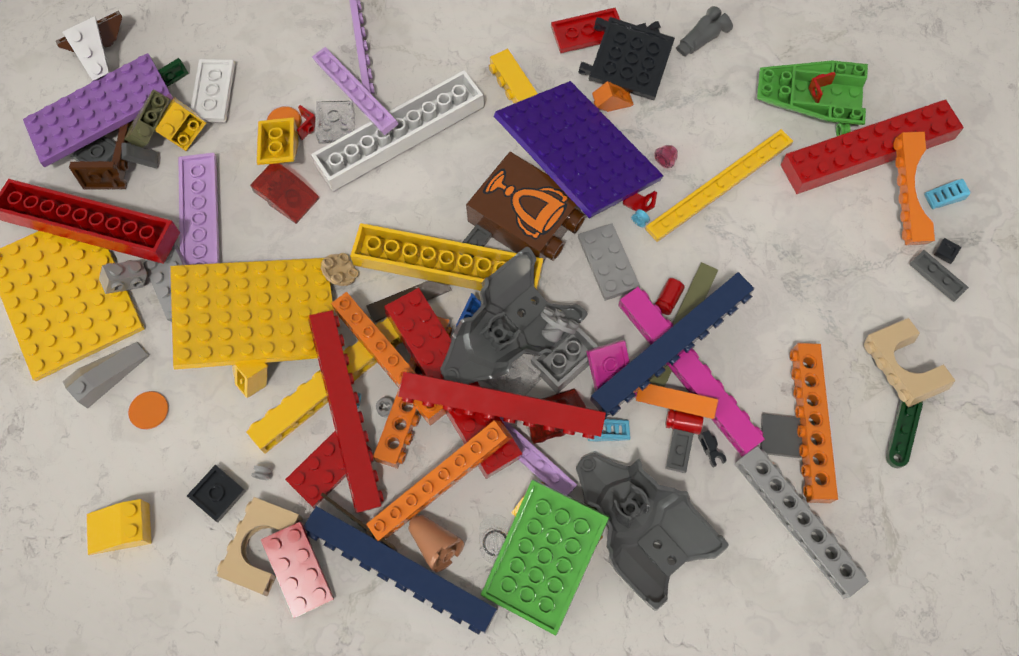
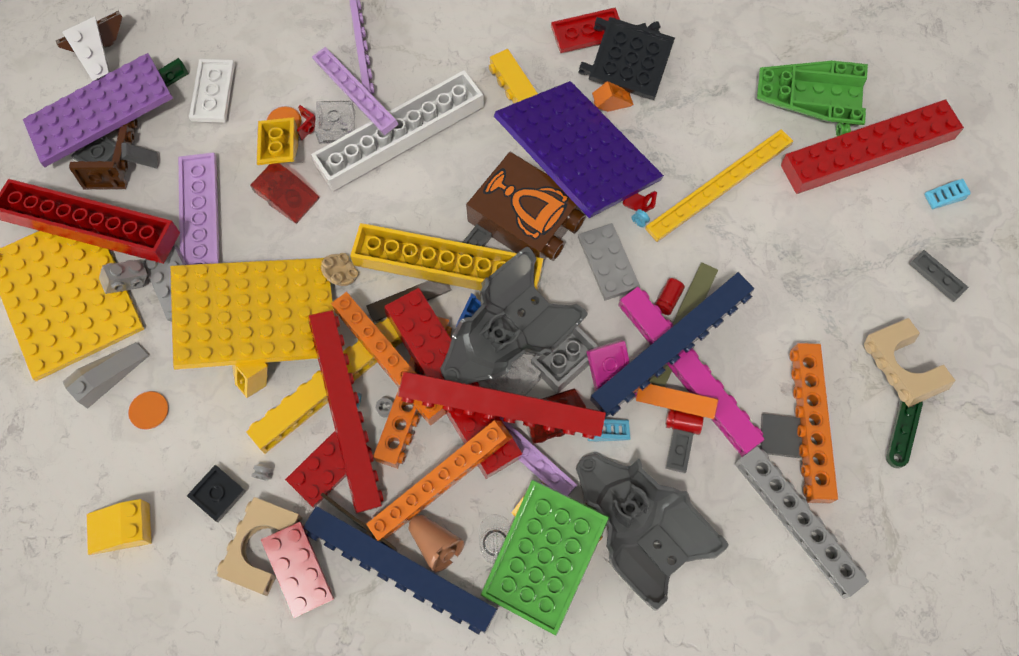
olive slope [124,89,170,148] -> none
yellow slope [155,97,206,151] -> none
light grey plate [540,307,579,343] -> none
clear pink cone [655,145,678,168] -> none
dark grey piece [676,6,733,56] -> none
black plate [698,430,727,468] -> none
red bracket [809,72,836,103] -> none
orange arch [894,132,935,245] -> none
black plate [934,238,961,264] -> none

